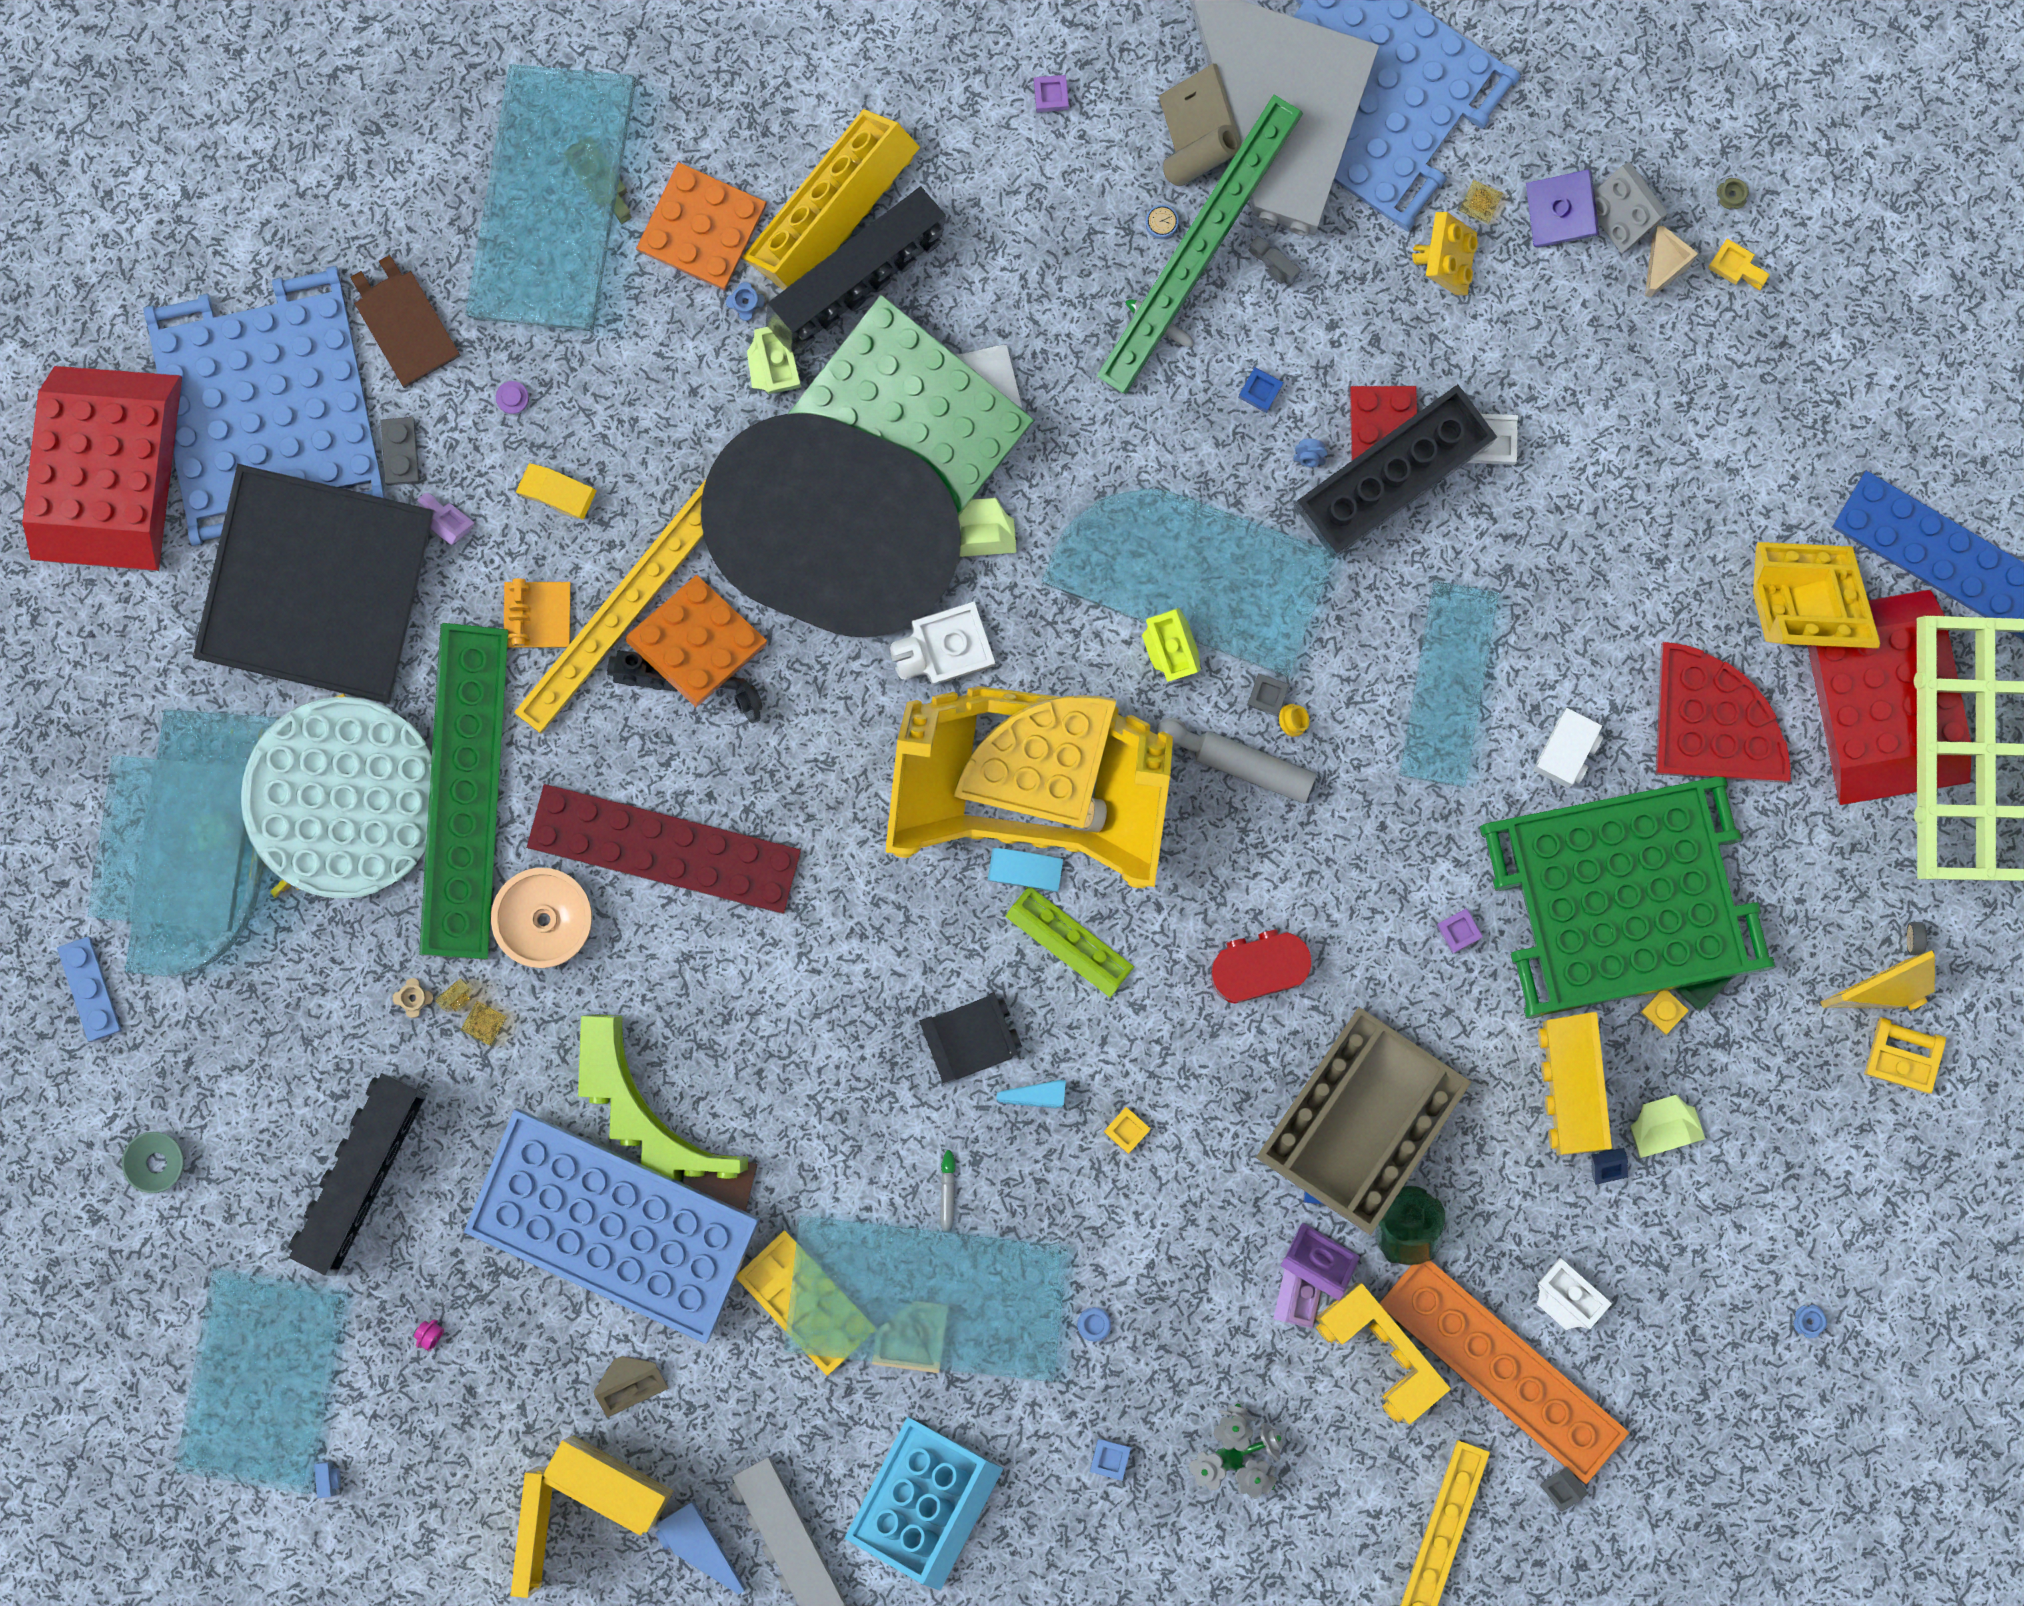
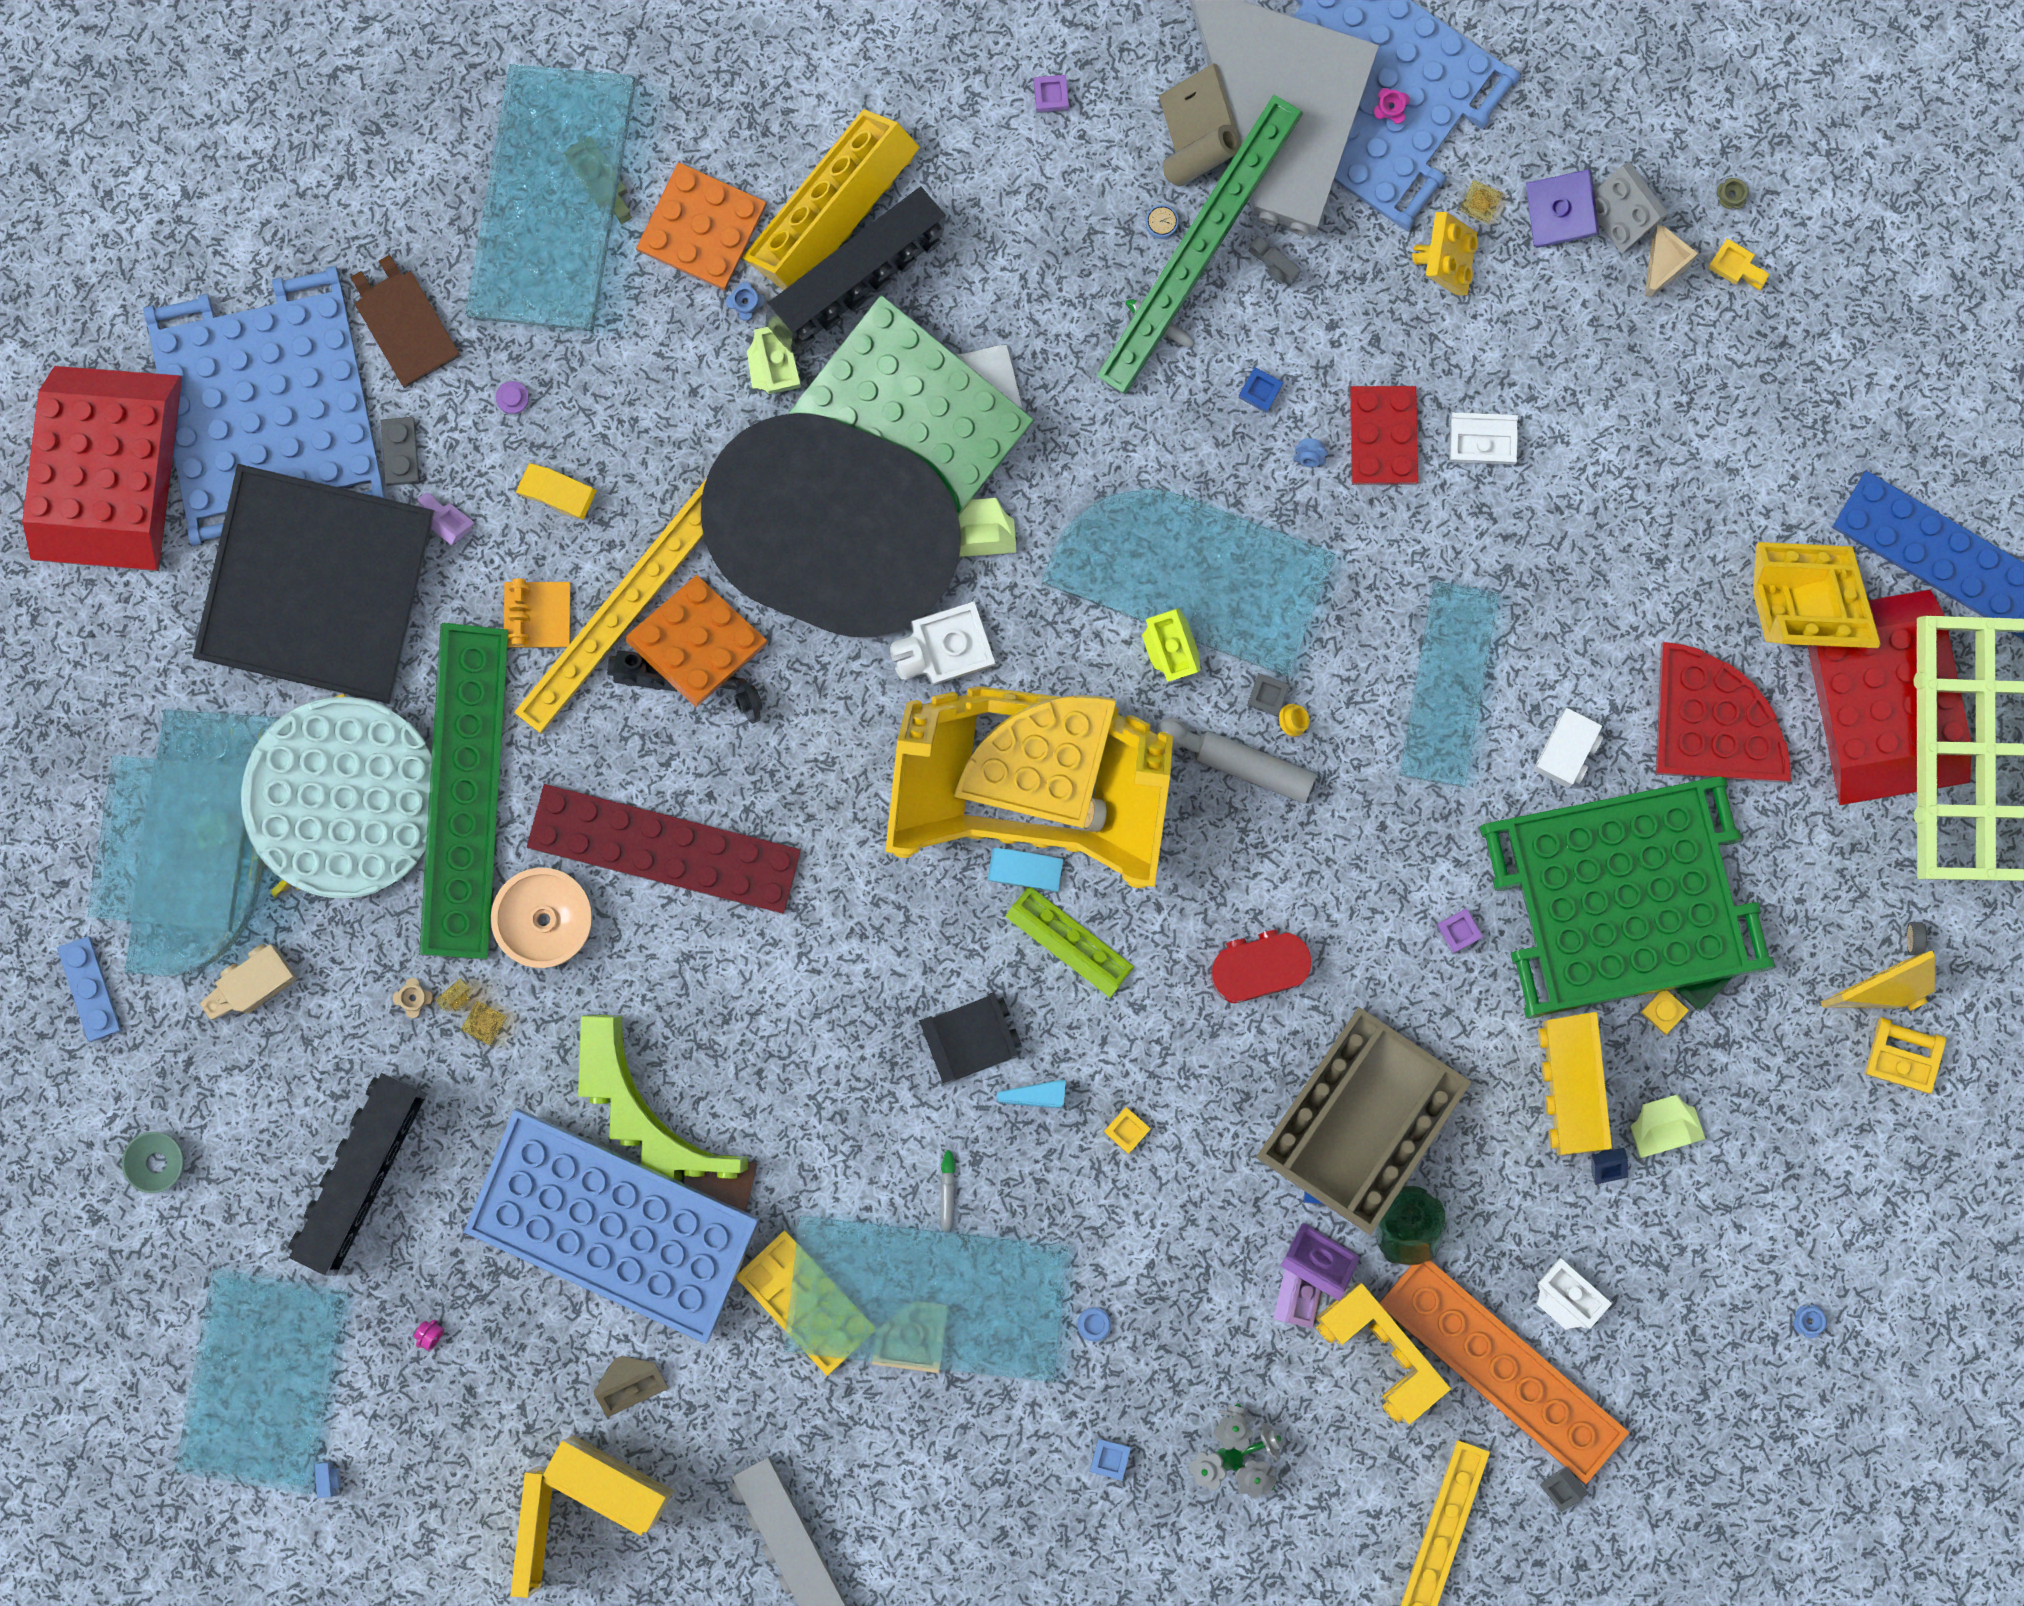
medium blue slope [655,1501,746,1595] -> none
medium azure slope [844,1417,1004,1591] -> none
black brick [1294,384,1497,560] -> none
none -> tan hinge [200,944,298,1021]
none -> dark pink plate [1373,88,1410,124]

